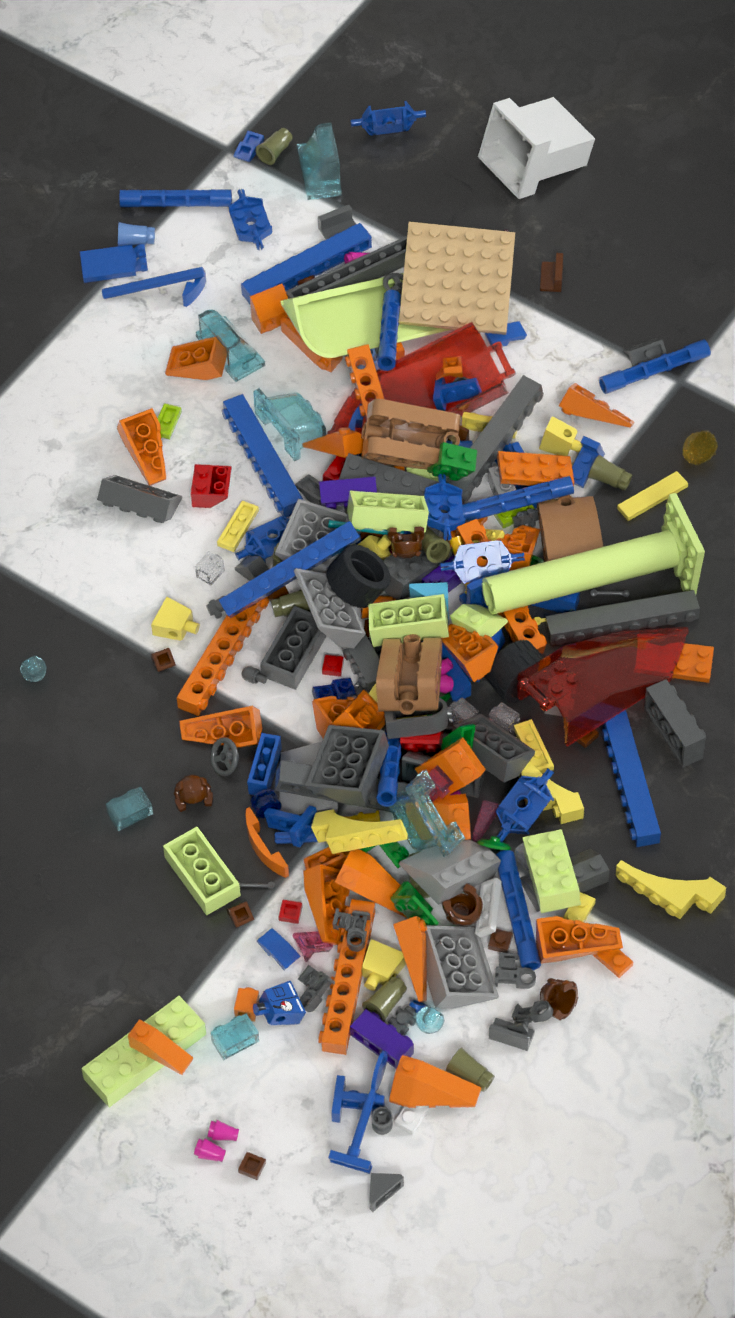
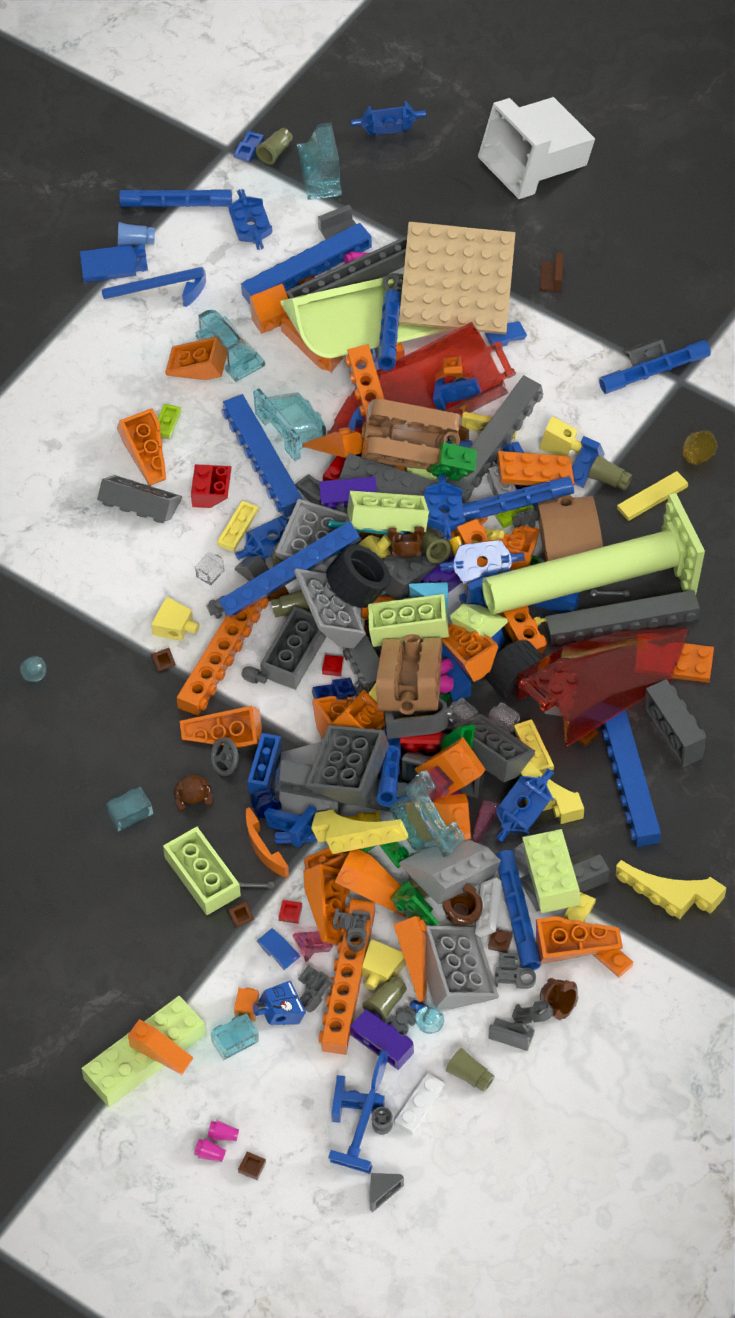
orange wedge [389,1055,481,1108] -> none
green piece [476,836,511,850] -> none
orange wedge [559,383,635,428] -> none

